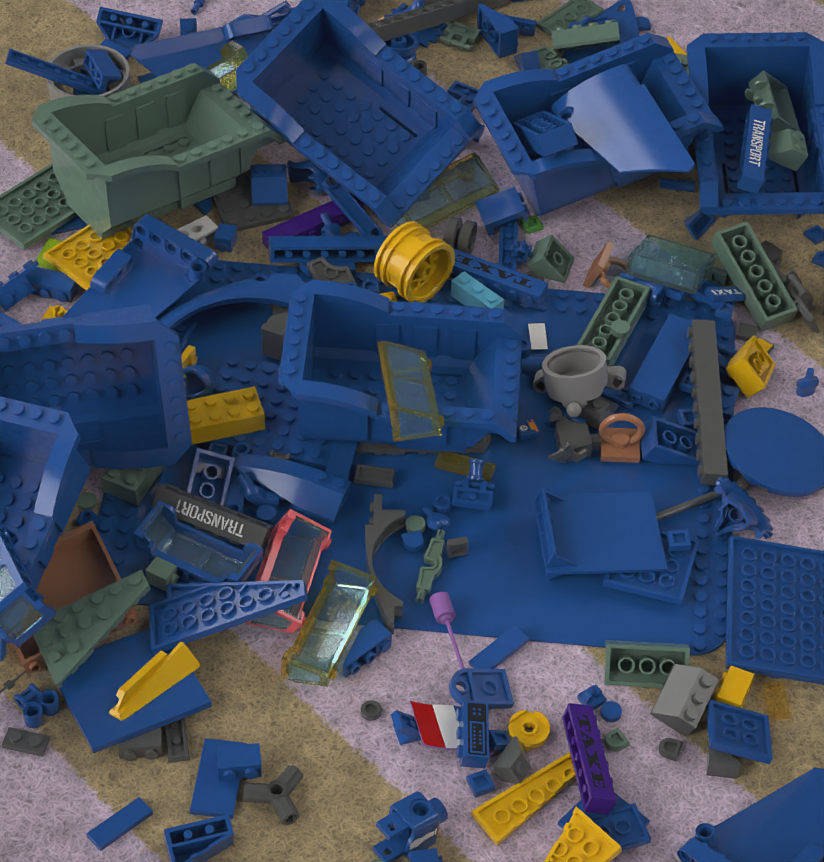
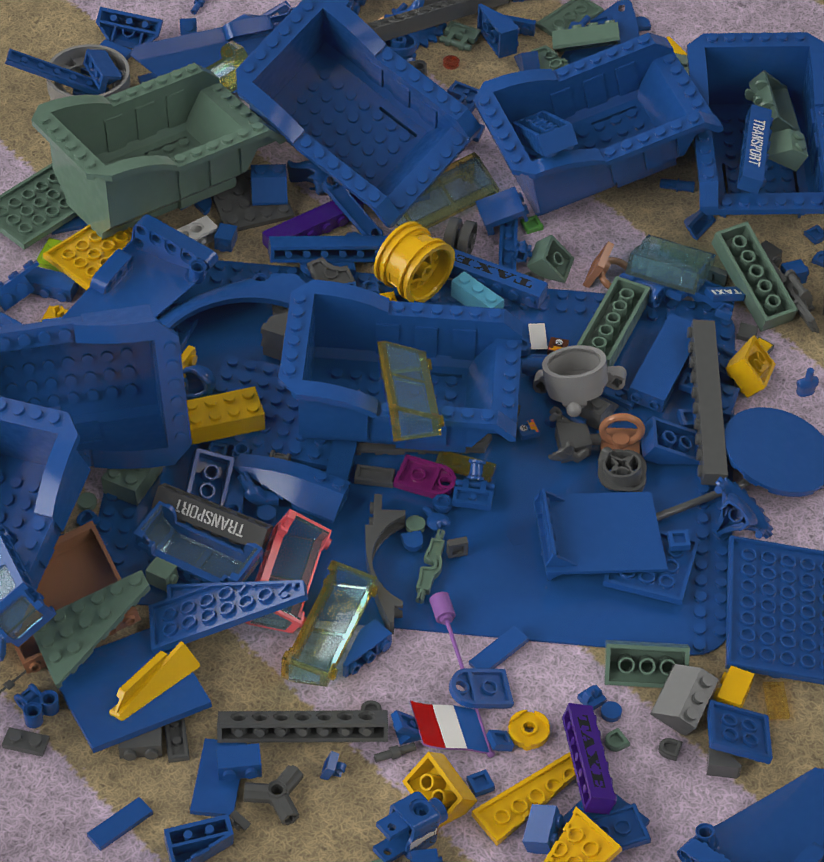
blue piece [320,212,342,236] -> none
blue brick [456,700,489,769] -> none
dark grey slope [492,736,531,783] -> none
blue panel [551,64,695,174] -> none
sand green tile [611,320,630,338] -> none
none -> dark grey brick [217,710,388,743]
none -> dark grey plate [229,810,251,831]
none -> blue tile [320,751,346,780]
none -> dark grey bar [374,742,416,763]
none -> magenta tile [393,454,456,498]
none -> yellow slope [402,751,478,828]
none -> clear red tile [443,55,460,70]
none -> brick [522,804,563,855]
none -> copper tile [547,337,569,355]
none -> dark grey piece [598,447,647,492]
none -> blue brick [780,259,809,284]

